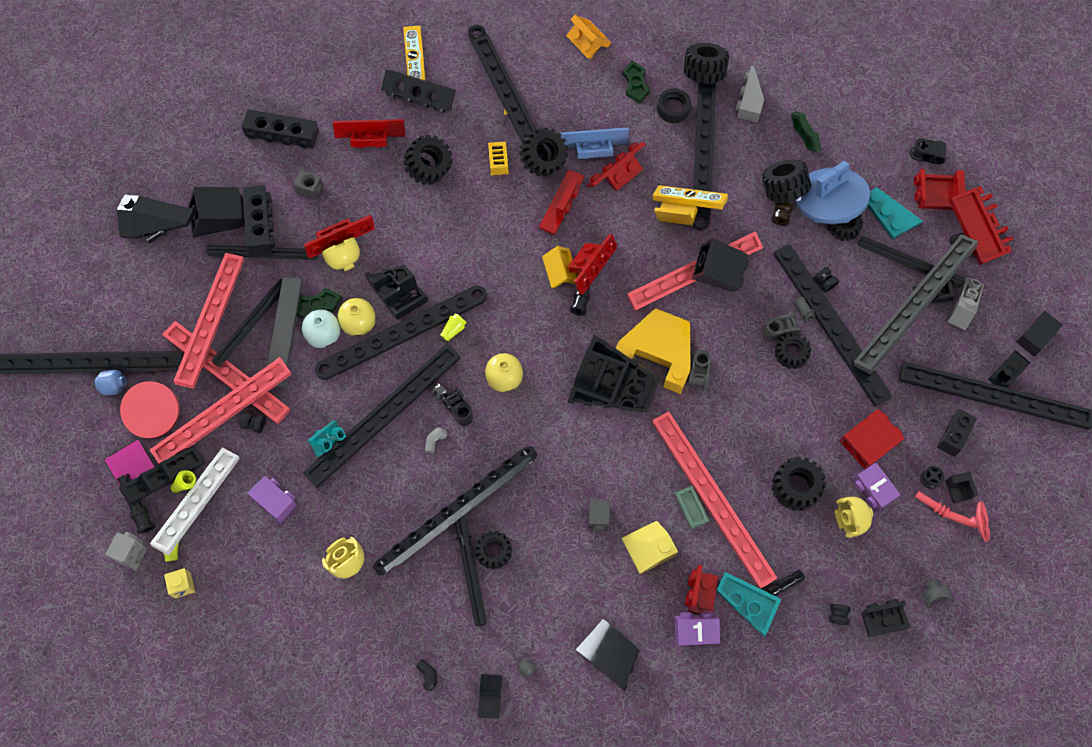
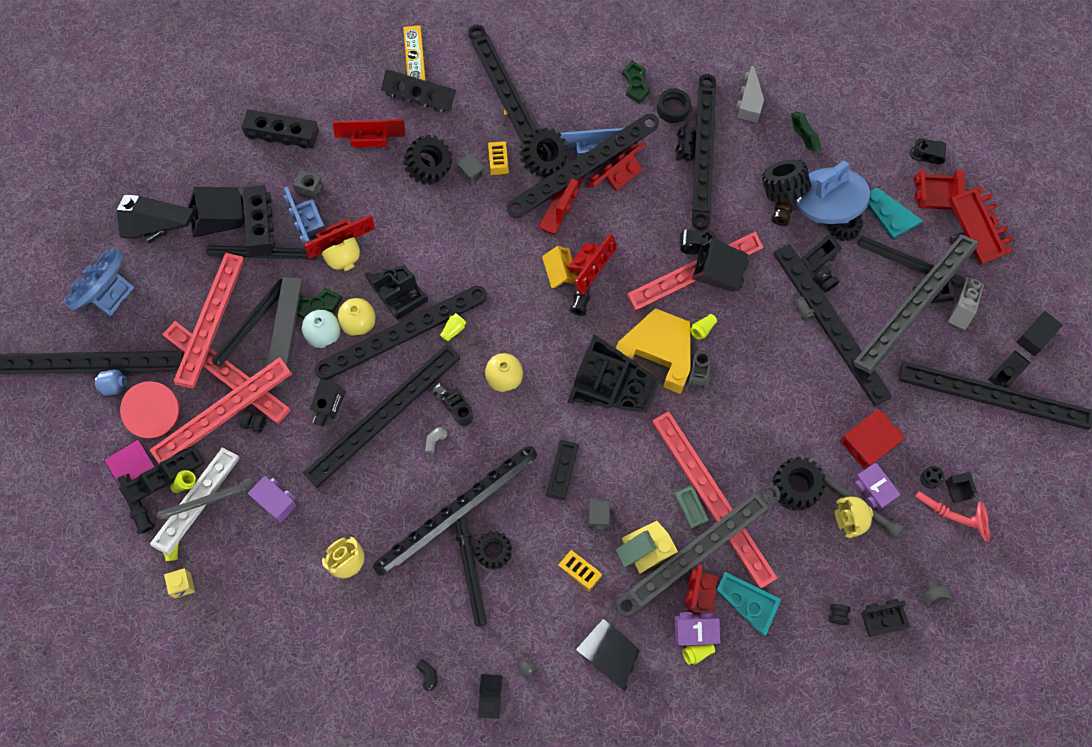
light grey brick [105,532,147,571] -> none
teal hips [307,420,346,457] -> none
light orange bracket [566,14,612,59] -> none
yellow tile [653,185,728,210] -> none
yellow panel [654,202,698,226] -> none
black tyre [683,43,729,83] -> none
dark grey piece [762,313,801,341] -> none
black axle [767,570,805,596] -> none
black tyre [775,332,811,369] -> none
black brick [937,409,977,457] -> none
none -> medium blue bracket [63,249,134,316]
none -> dark grey piece [157,477,254,519]
none -> medium blue bracket [283,187,325,245]
none -> black torso [310,379,346,427]
none -> dark grey brick [457,153,485,186]
none -> black plate [507,114,659,218]
none -> black tile [546,440,579,501]
none -> yellow slope [558,550,603,592]
none -> dark grey plate [616,484,780,617]
none -> sand green tile [616,530,657,568]
none -> black hinge [675,122,696,161]
none -> black piece [680,229,716,254]
none -> neon yellow cone [682,644,715,665]
none -> neon yellow cone [690,314,717,340]
none -> black slope [801,234,842,273]
none -> dark grey piece [821,473,904,539]

